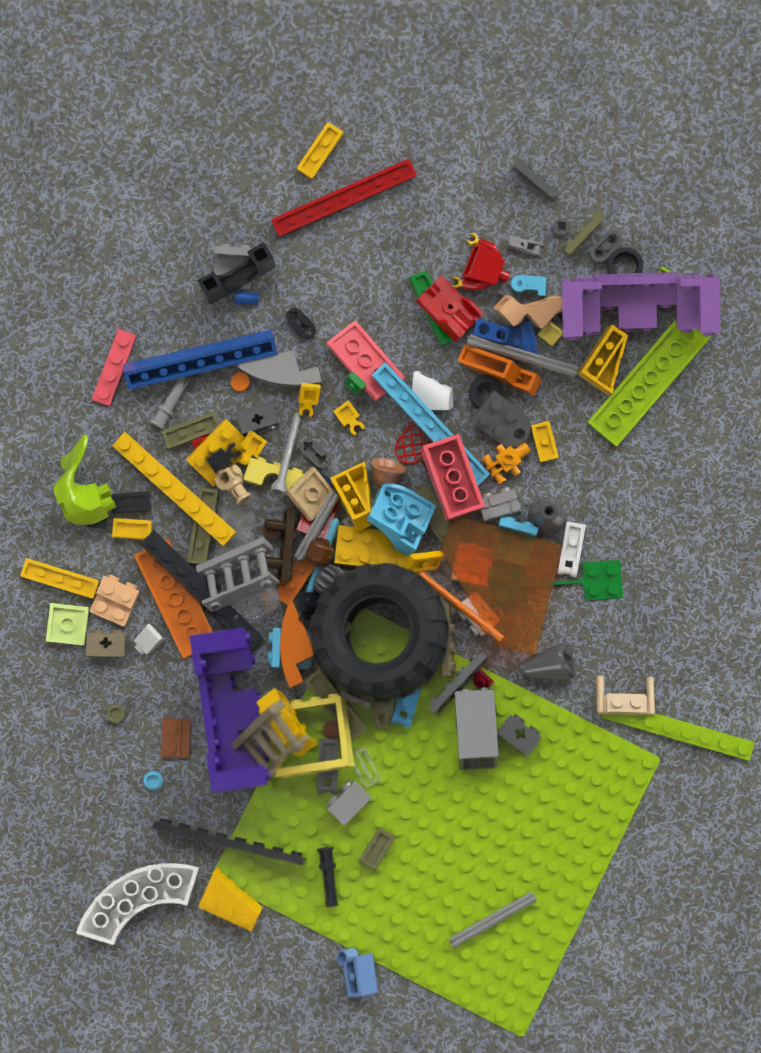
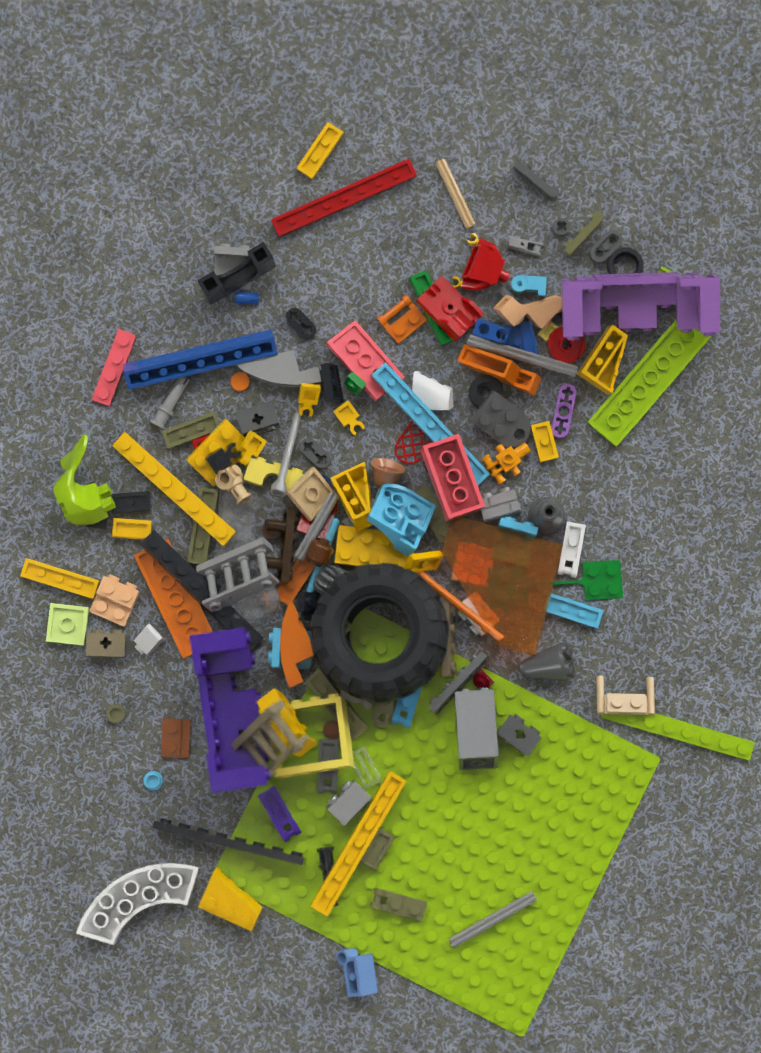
none -> dark purple plate [258,786,302,843]
none -> yellow plate [310,771,406,916]
none -> black plate [320,363,344,404]
none -> olive plate [369,888,427,921]
none -> orange plate [377,294,427,345]
none -> tan axle [436,159,475,229]
none -> medium azure plate [542,592,604,629]
none -> red plate [547,326,586,364]
none -> medium lavender beam [551,384,576,439]

